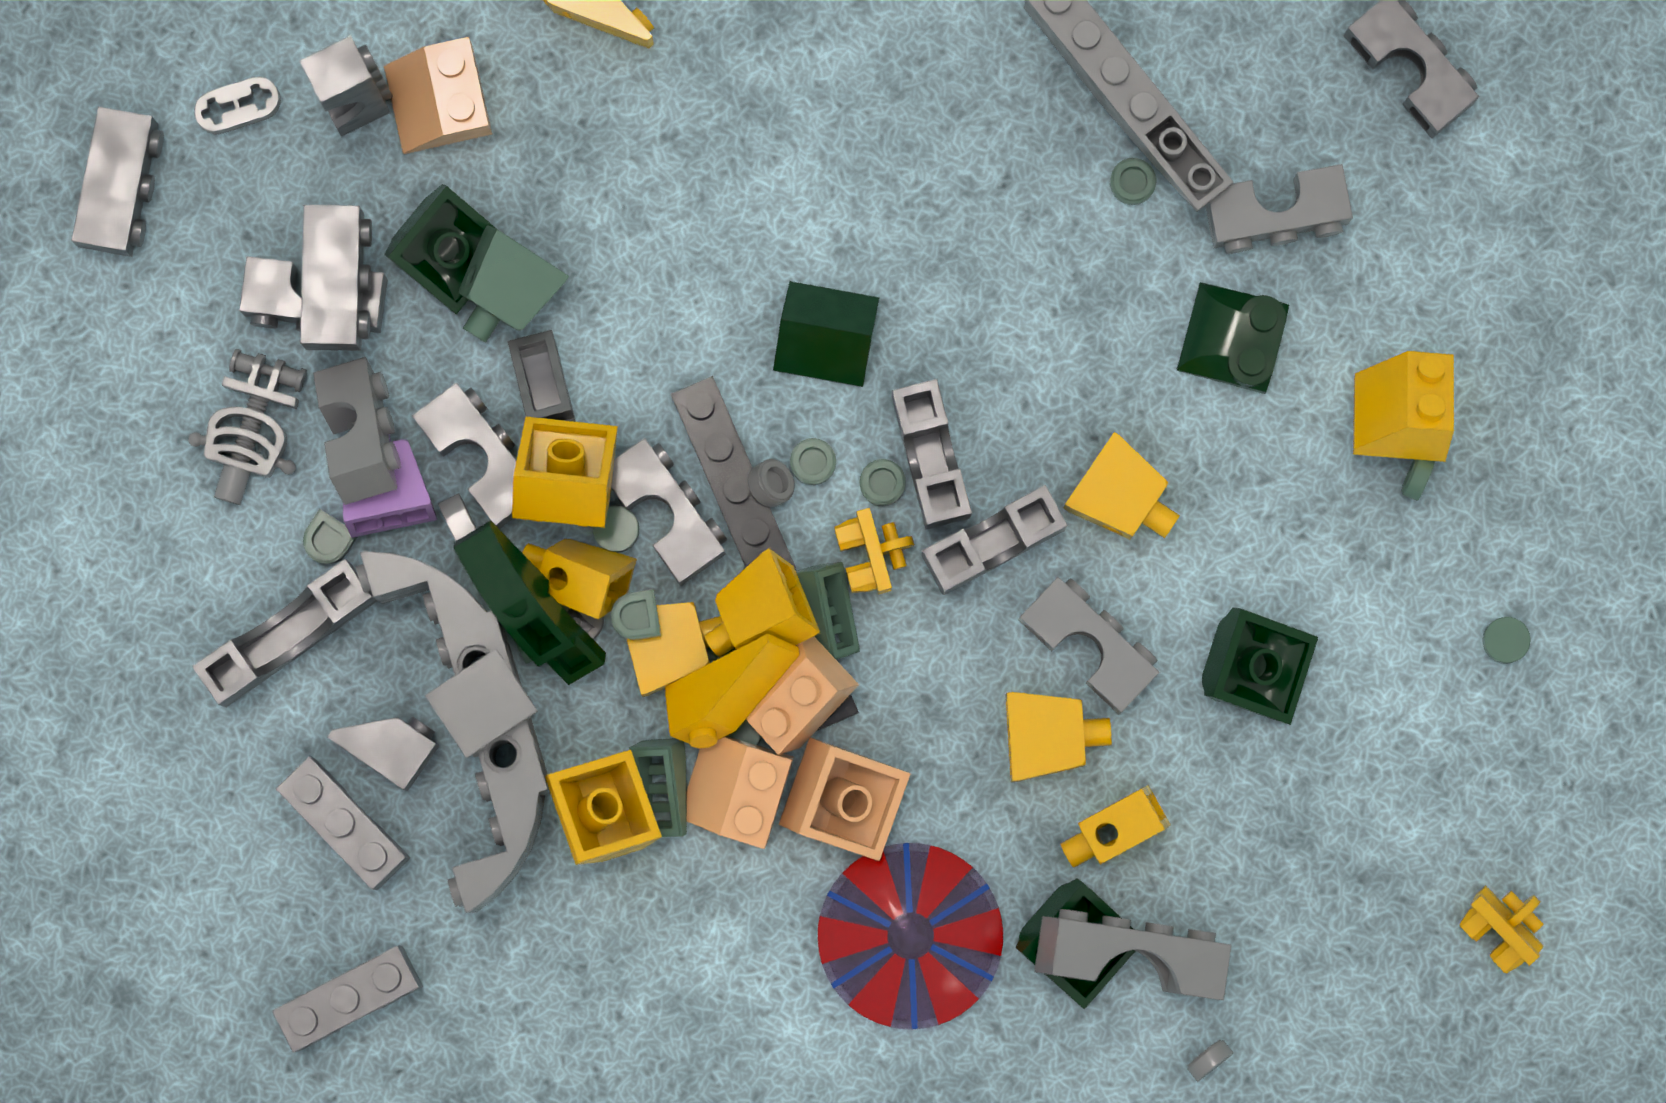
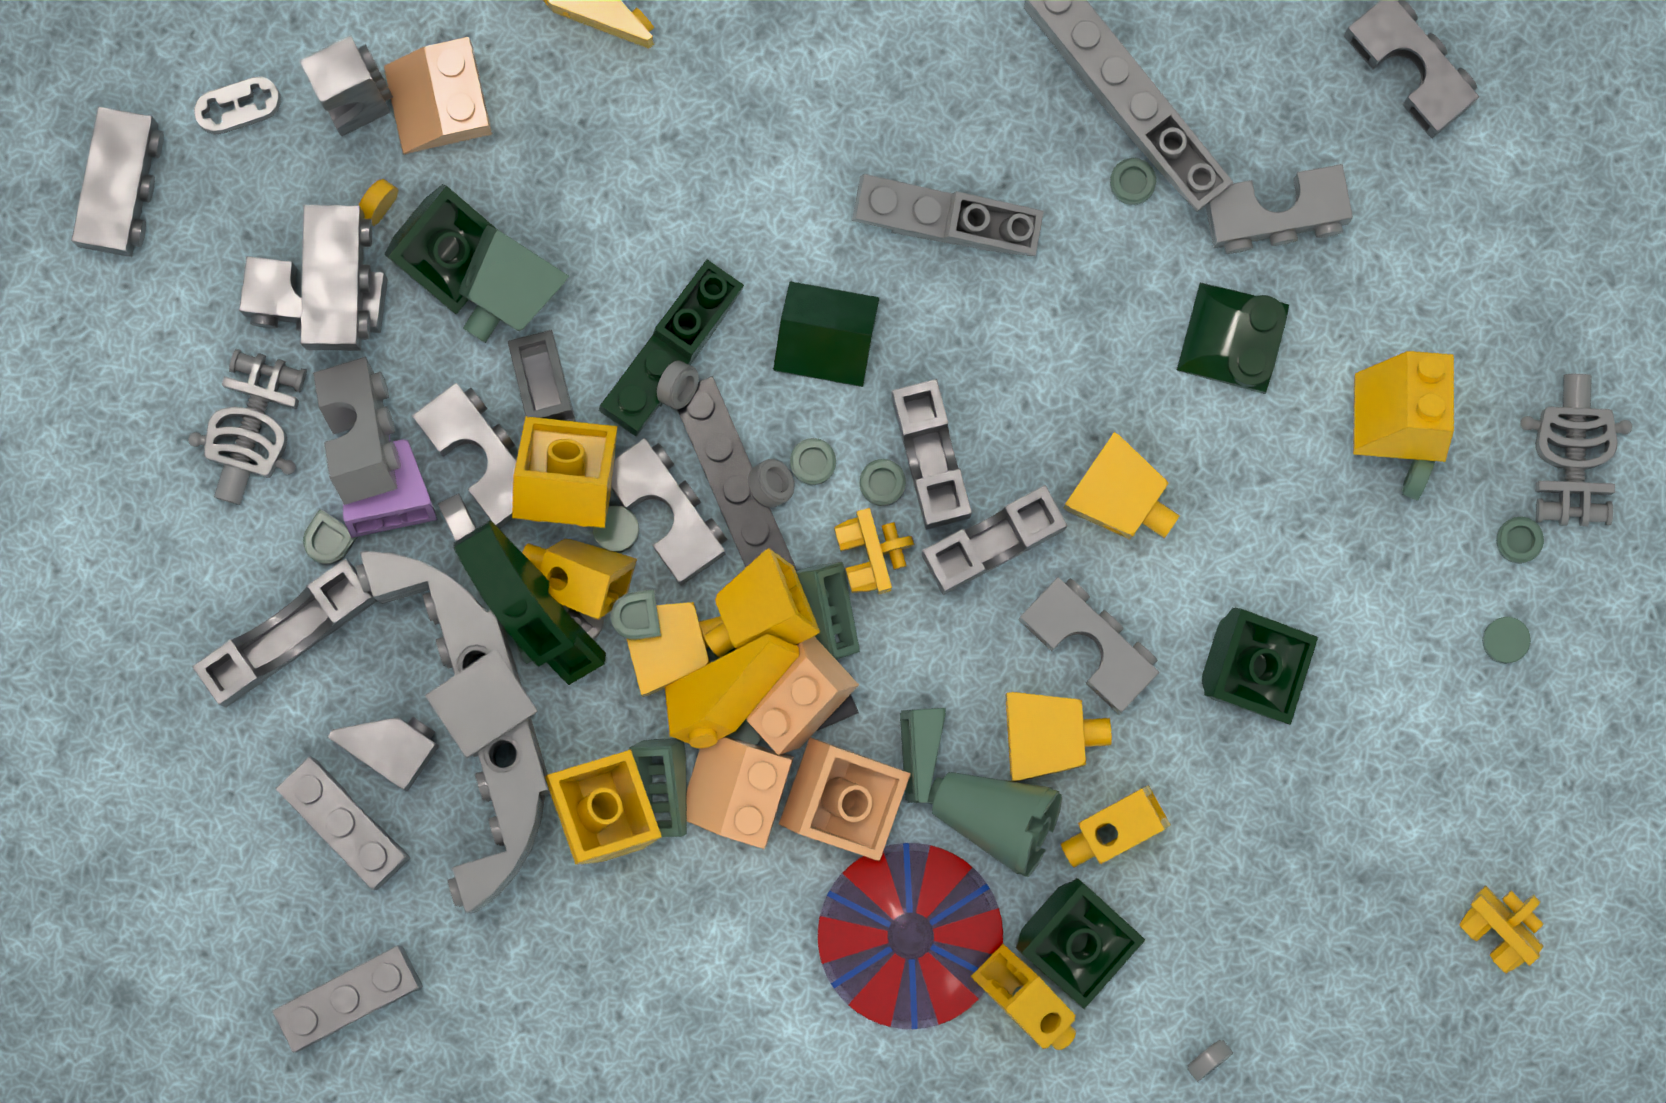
light grey arch [1034,909,1231,1001] -> none
none -> yellow tile [358,179,398,226]
none -> dark green slope [599,259,744,437]
none -> light grey tile [657,361,699,409]
none -> light grey slope [852,174,1044,256]
none -> sand green slope [900,708,946,803]
none -> sand green cone [928,772,1062,877]
none -> yellow torso [970,944,1076,1050]
none -> sand green tile [1496,517,1544,564]
none -> light grey torso [1520,374,1632,526]

